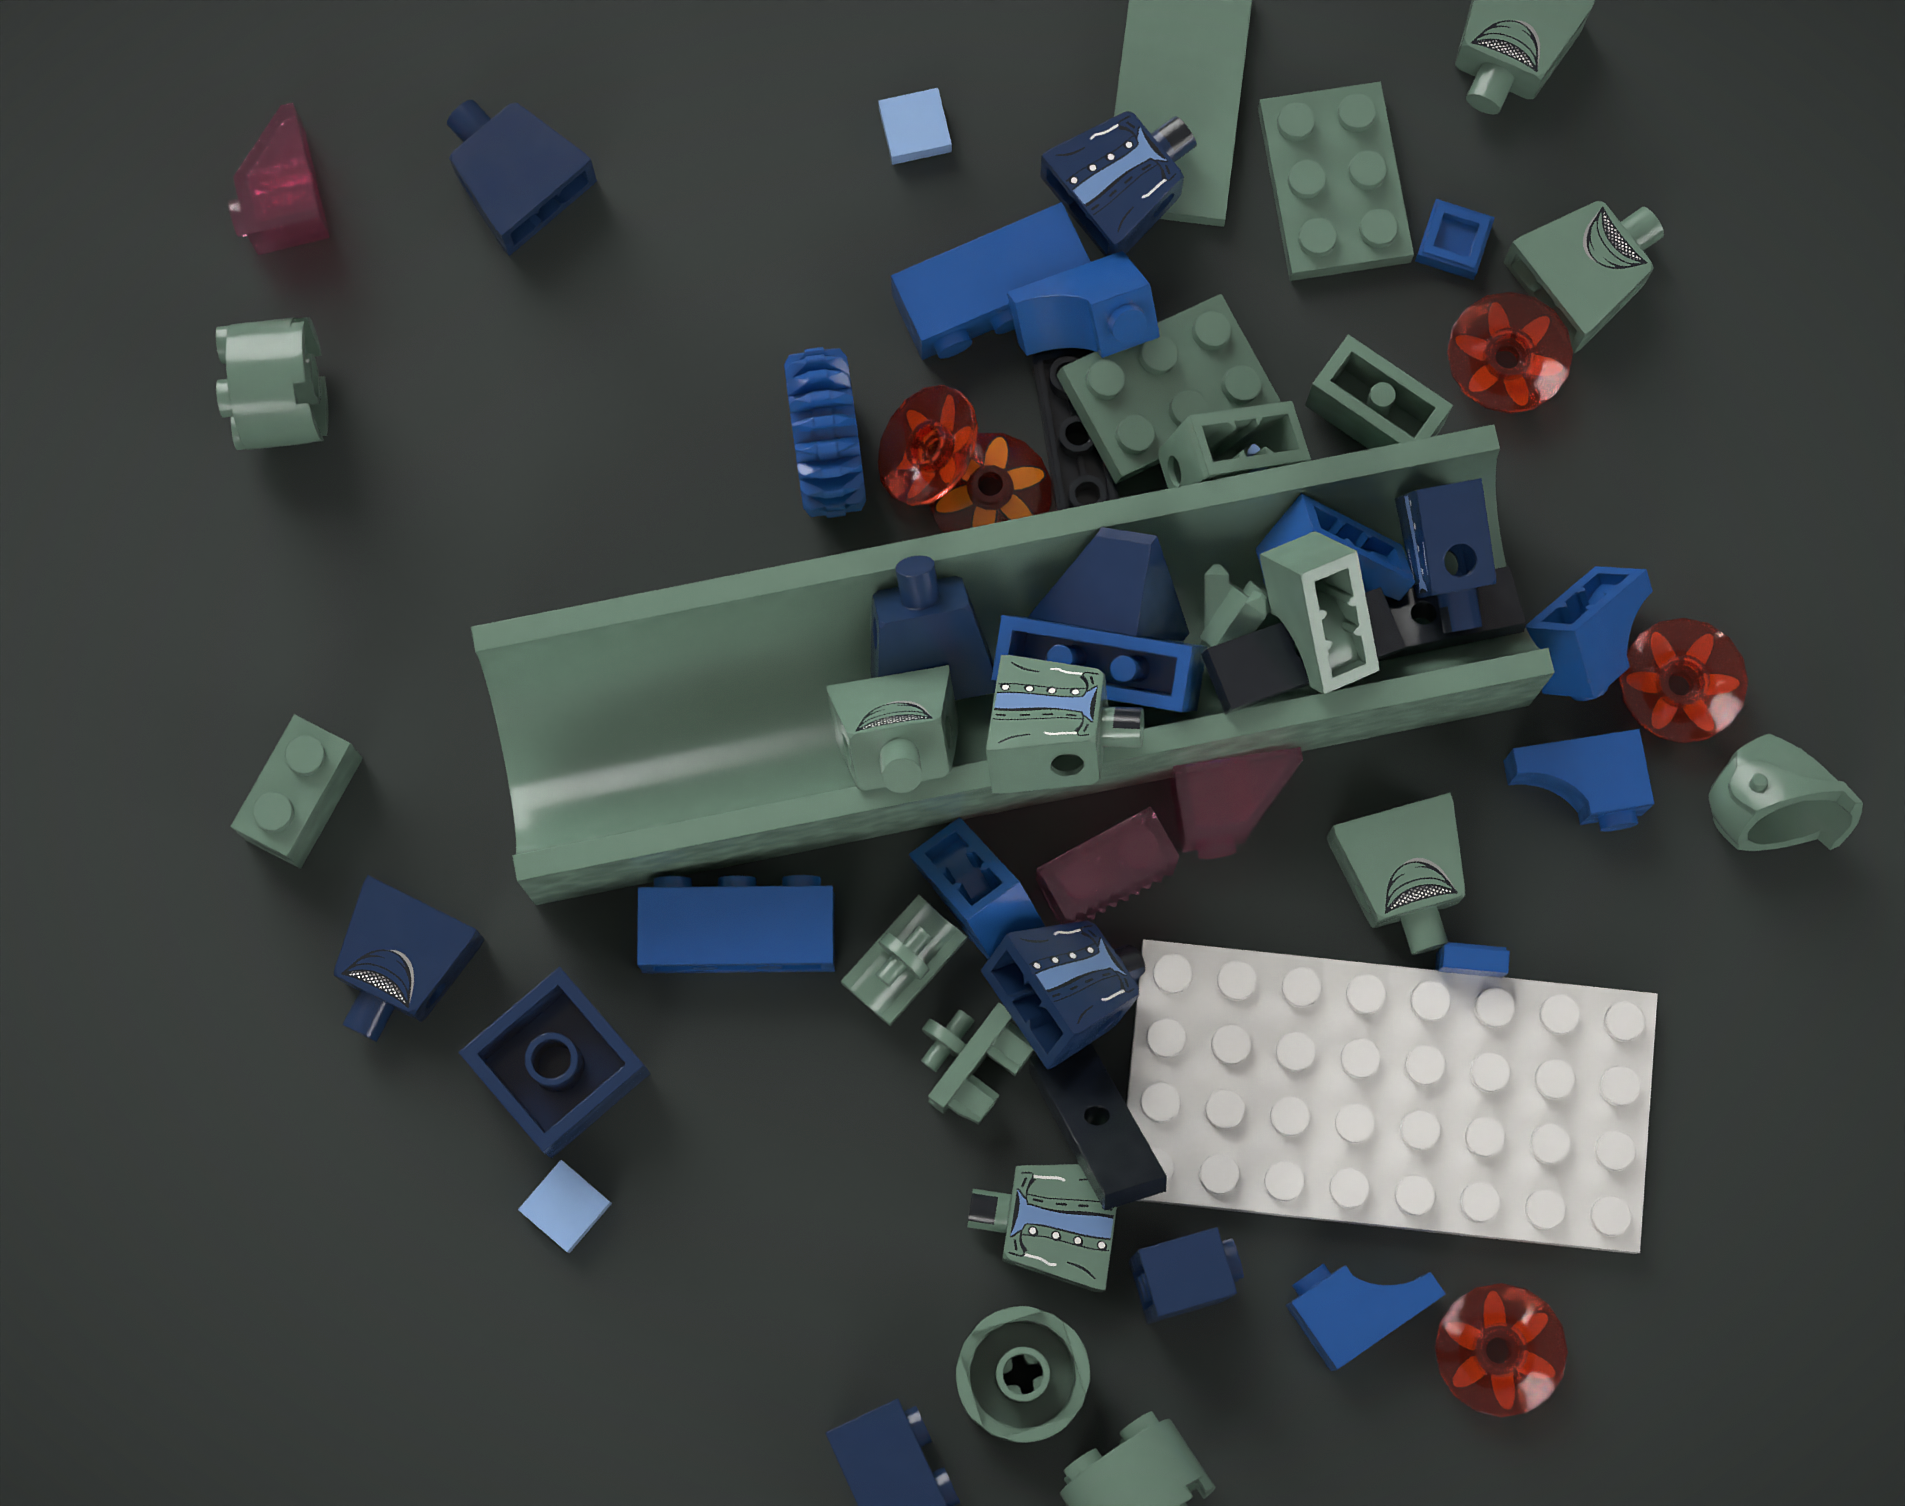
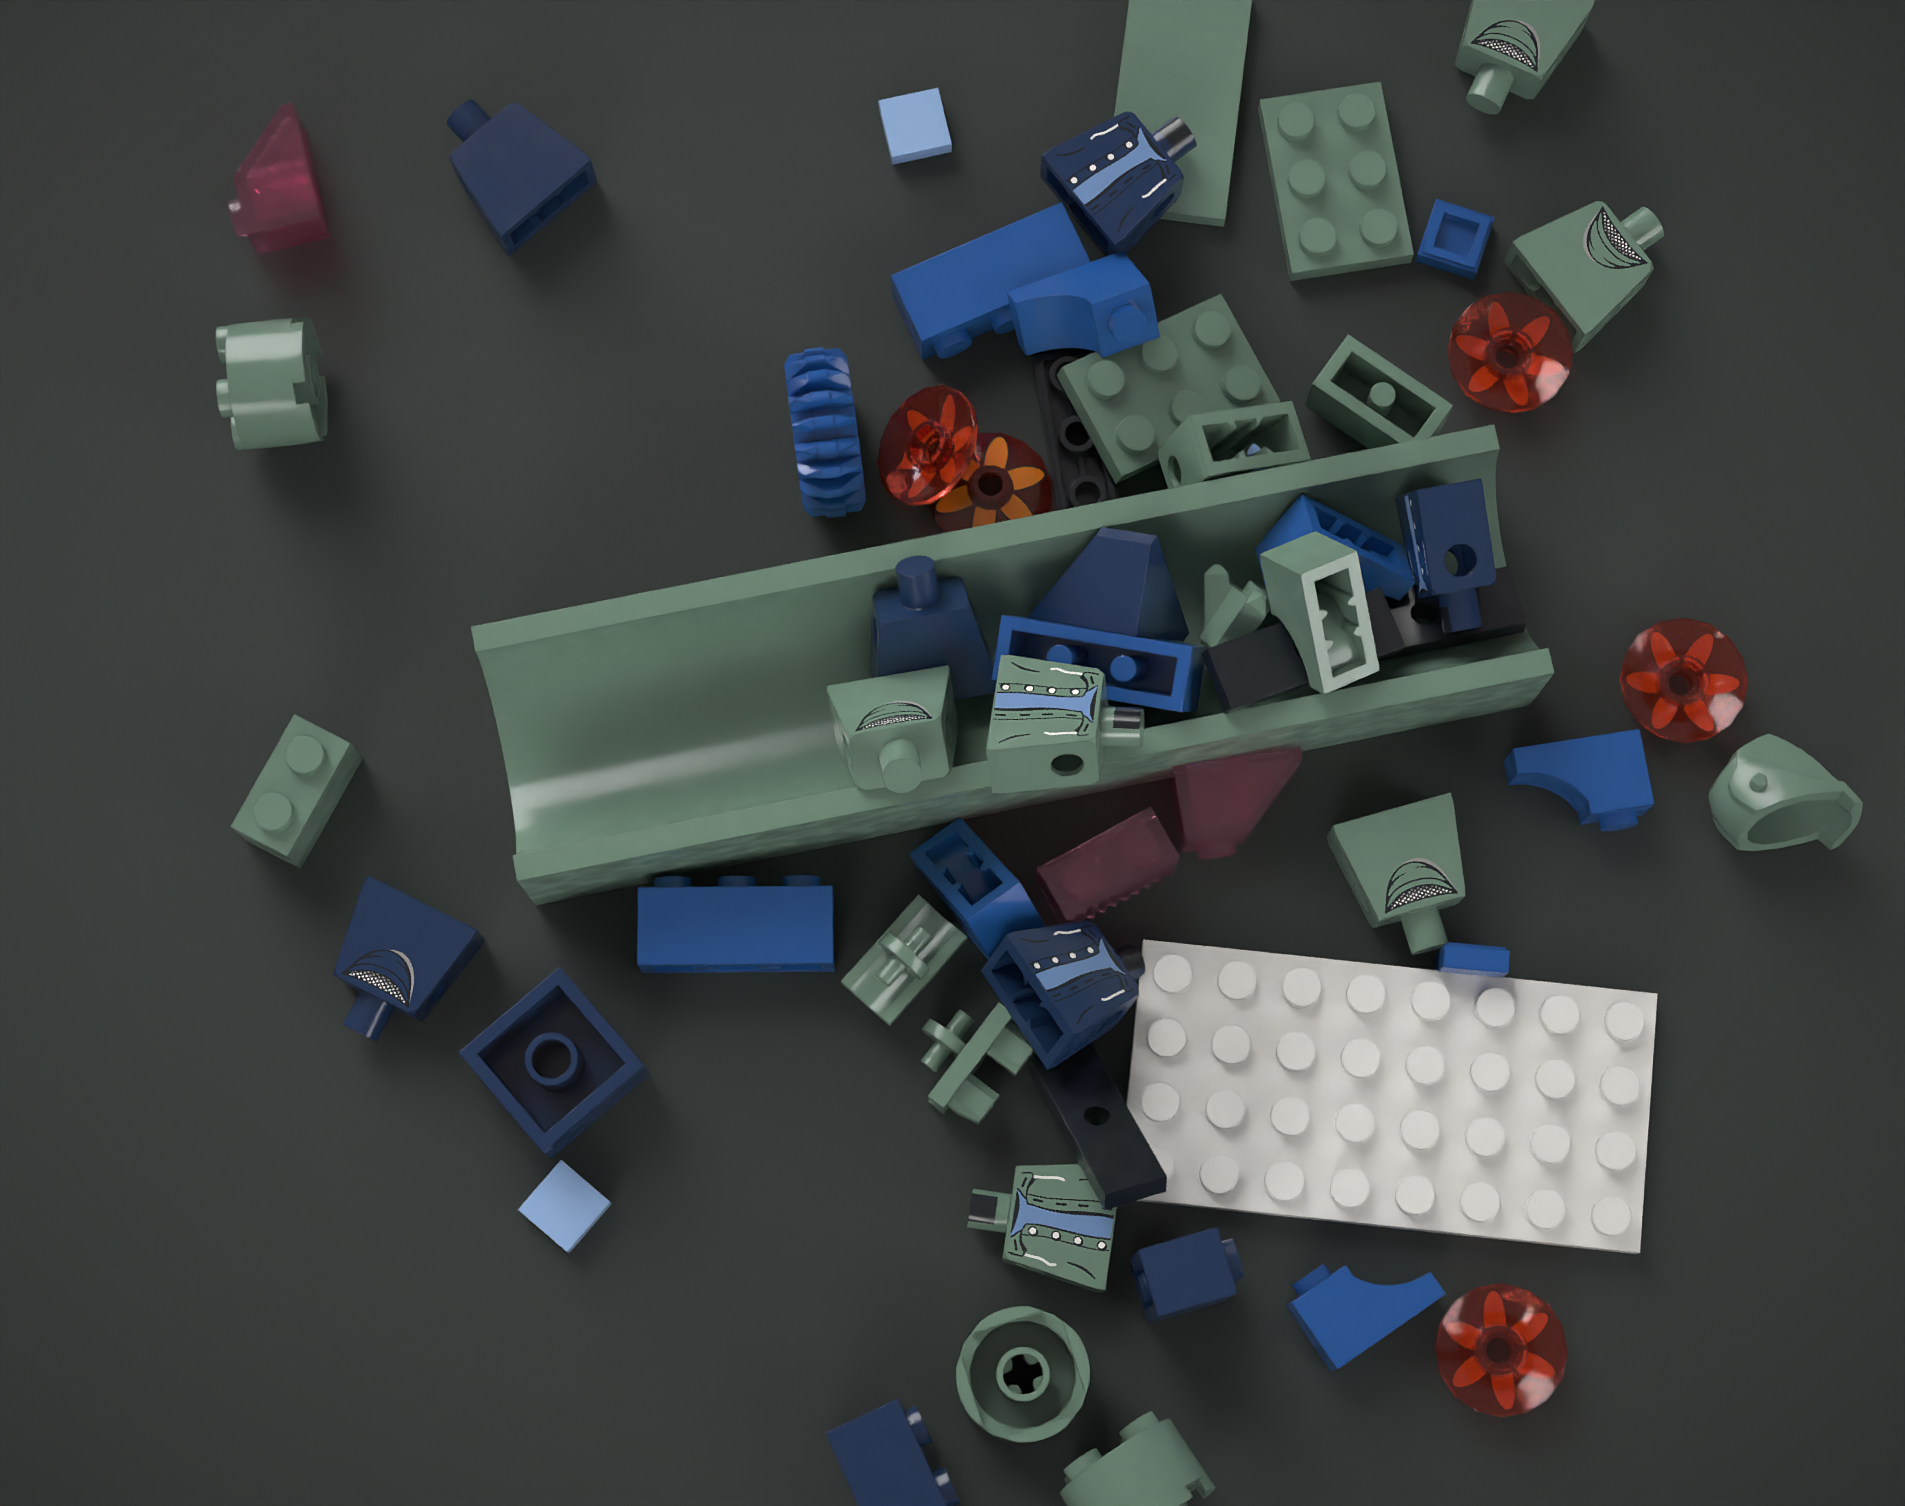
blue arch [1525,566,1653,701] -> none

